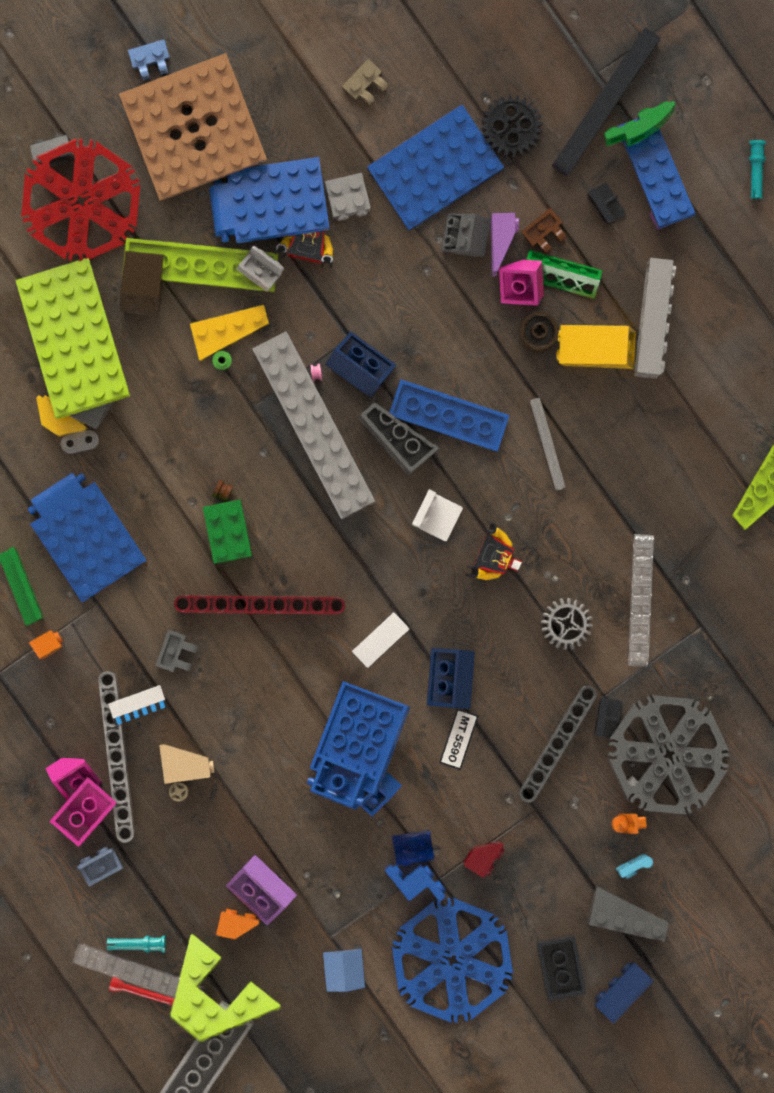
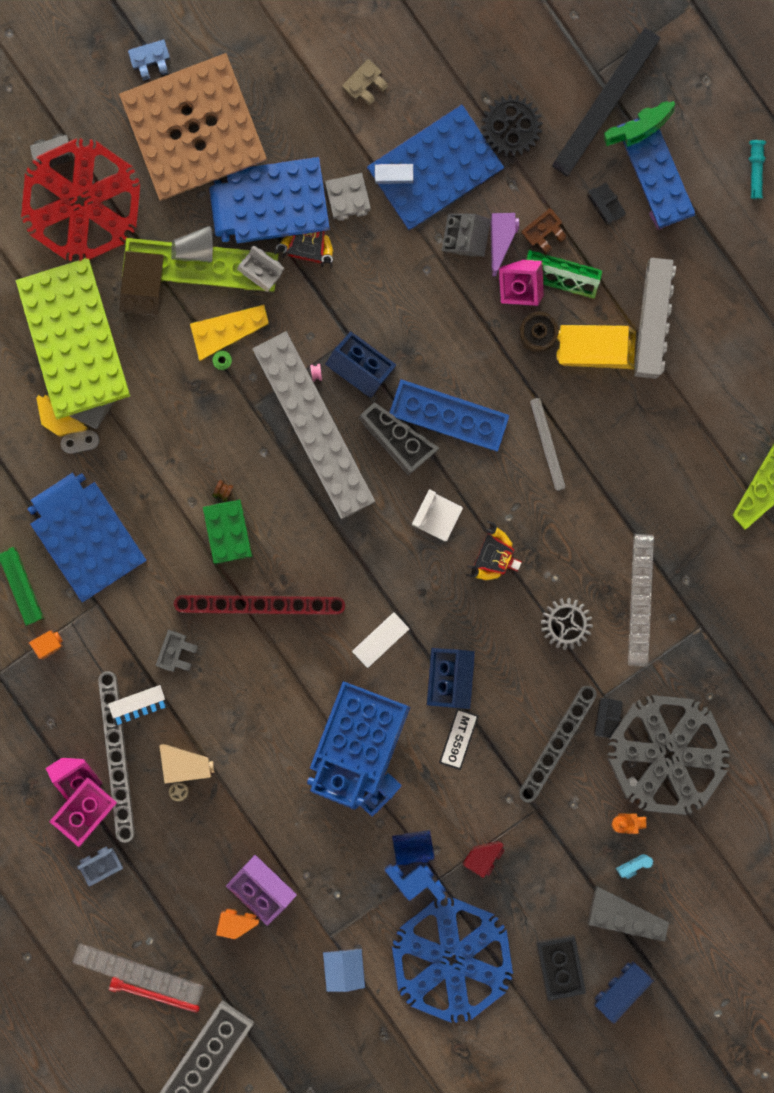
teal pin [107,936,166,953] -> none
lime wing [170,934,281,1042] -> none
none -> dark grey slope [171,226,213,262]
none -> slope [375,164,413,184]

